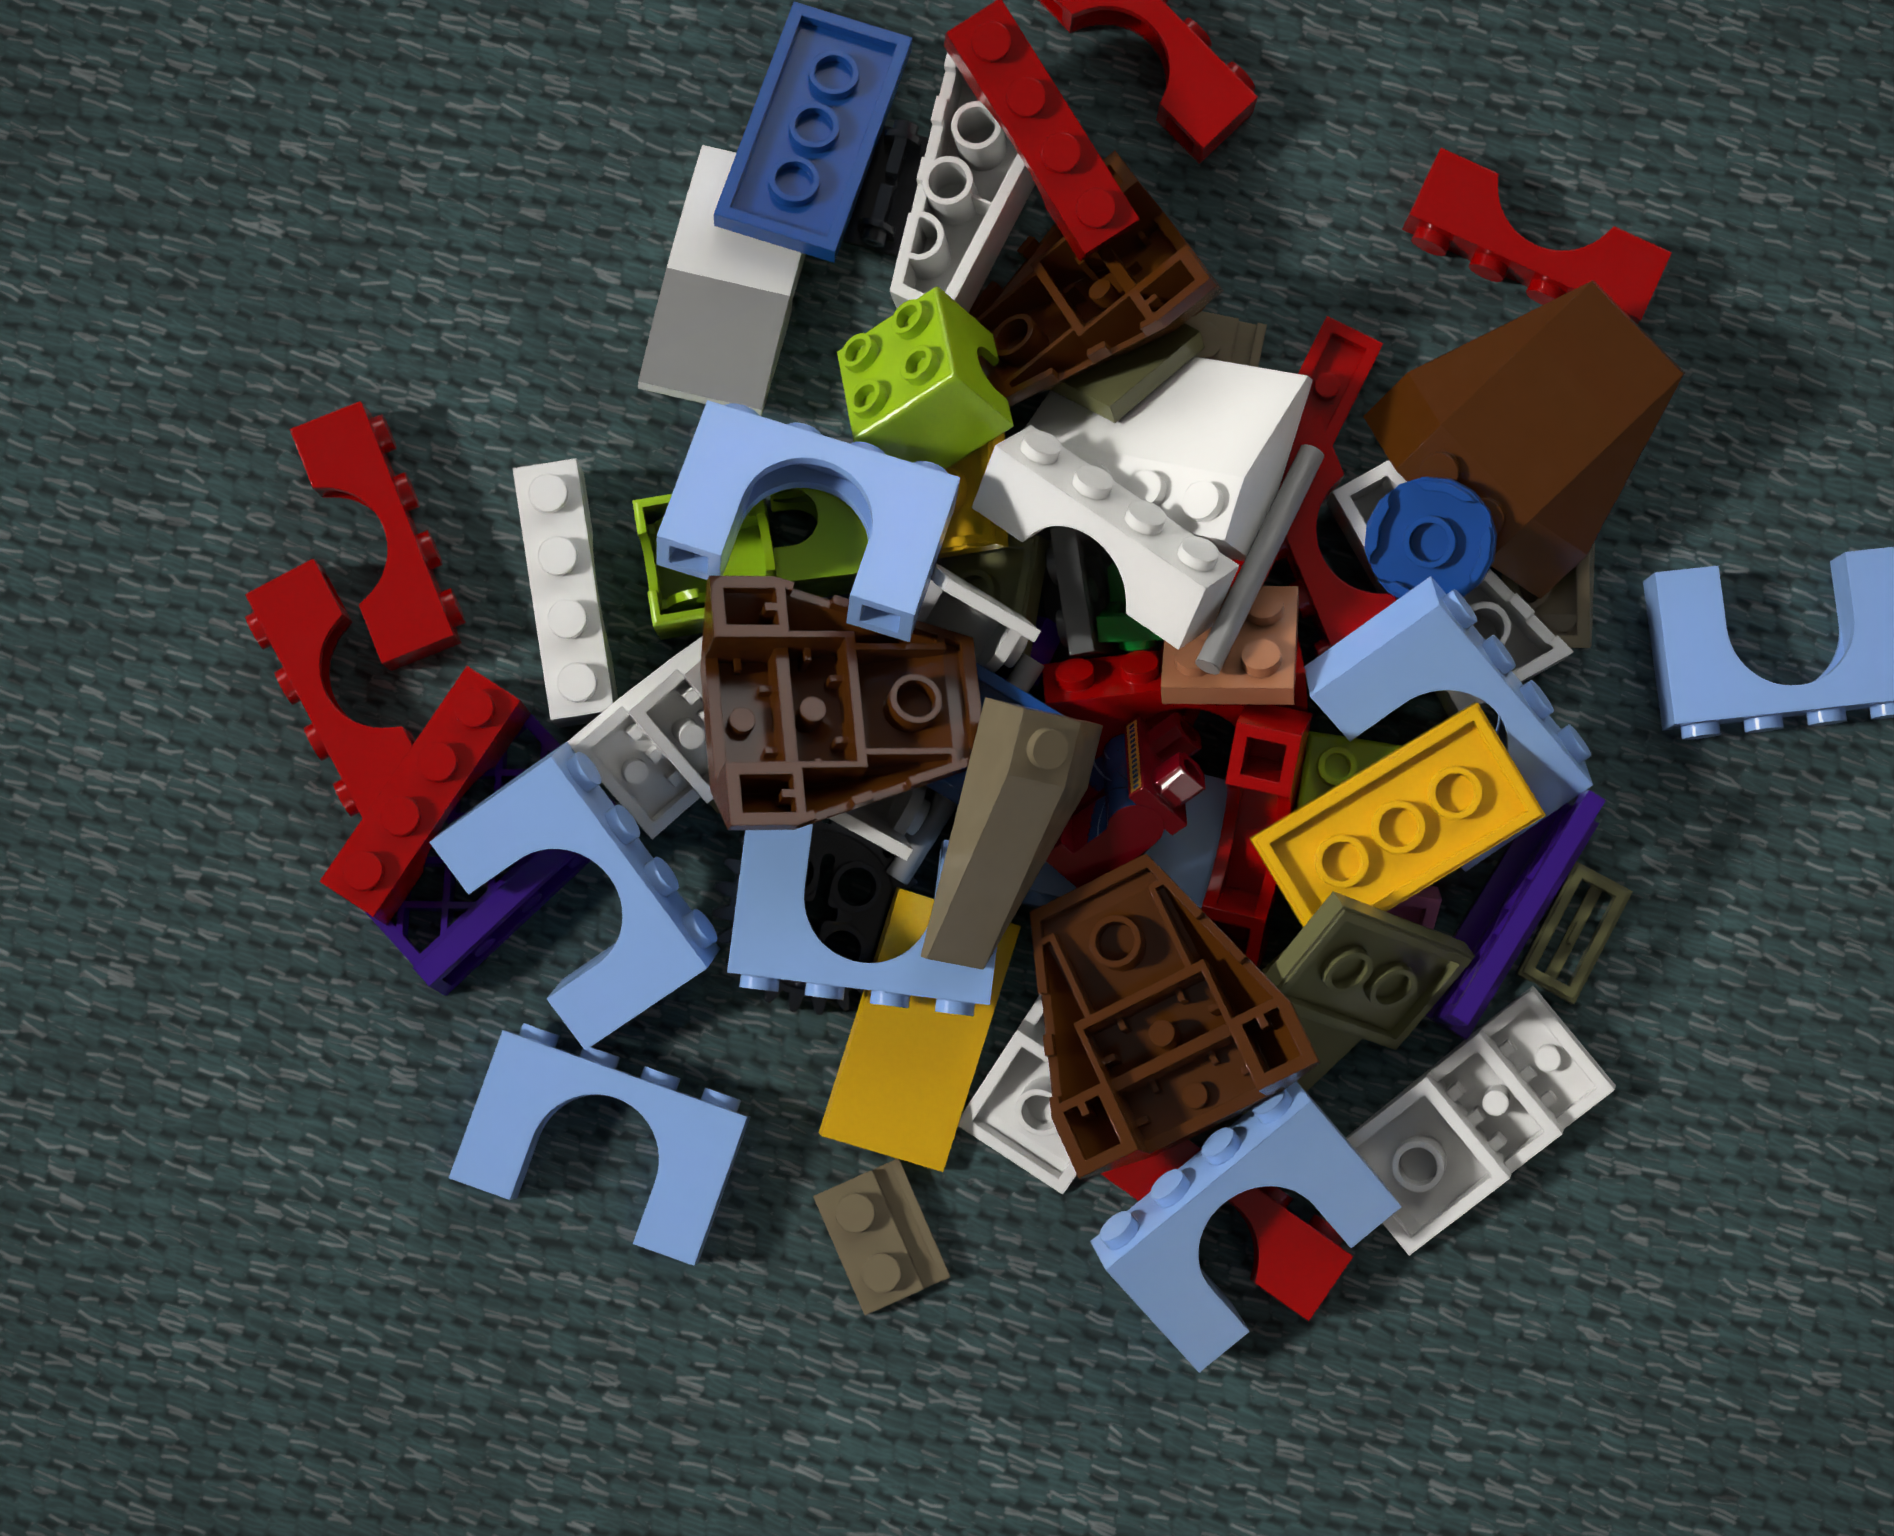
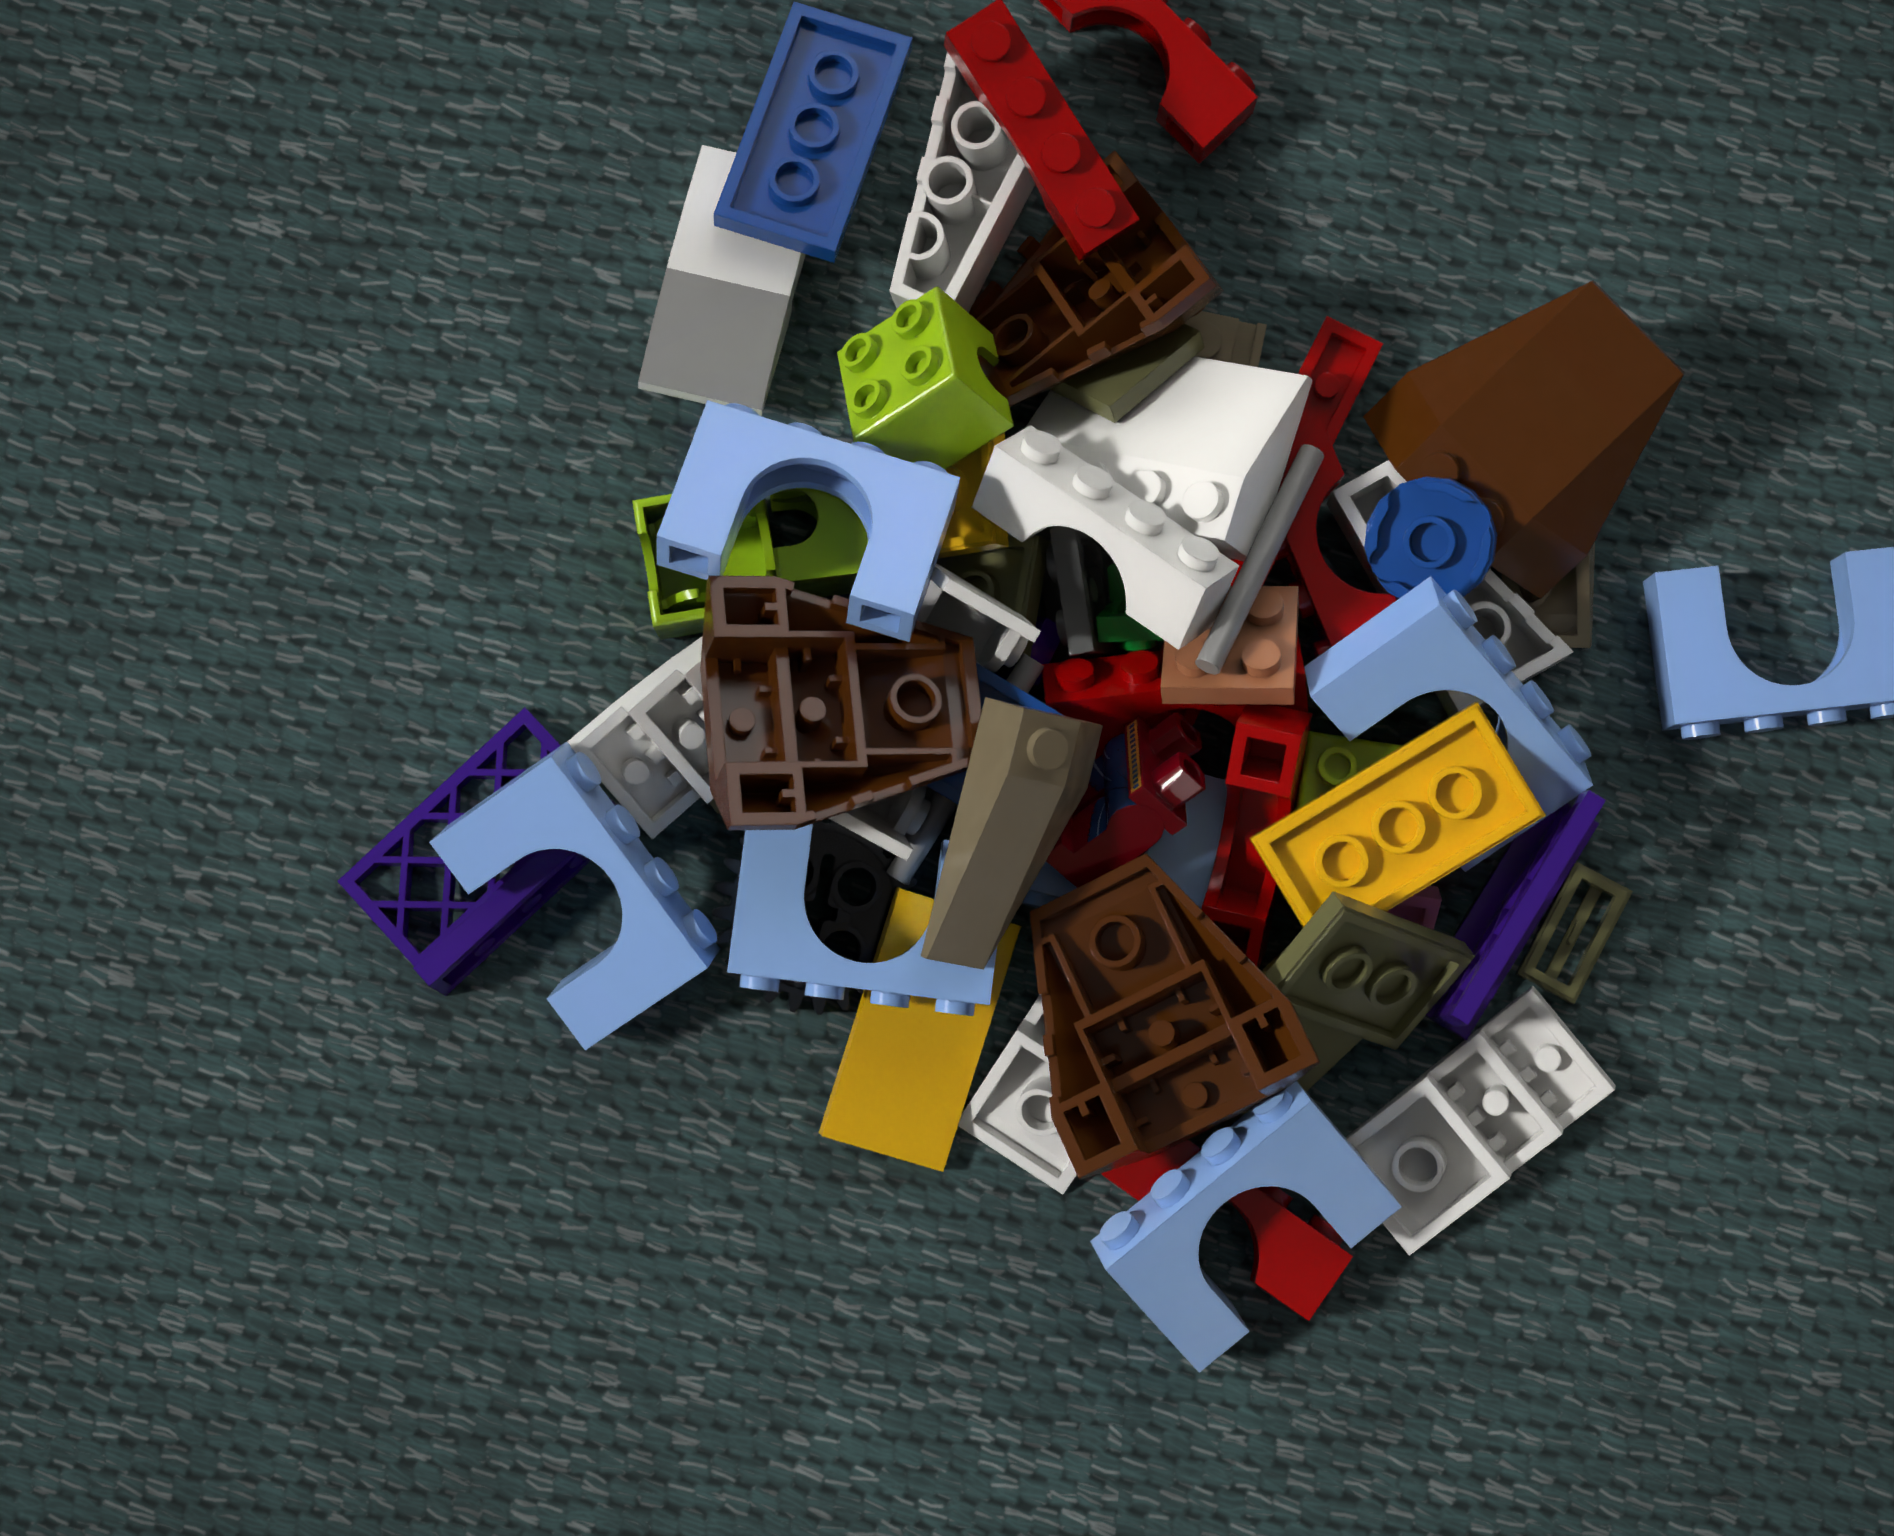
red arch [245,559,415,818] -> none
red arch [289,401,466,671] -> none
red arch [319,666,531,925] -> none
light blue arch [449,1023,750,1266] -> none
white arch [513,458,618,728] -> none
dark tan plate [813,1159,951,1315] -> none
black hinge [843,119,929,258] -> none
red arch [1402,148,1672,324] -> none

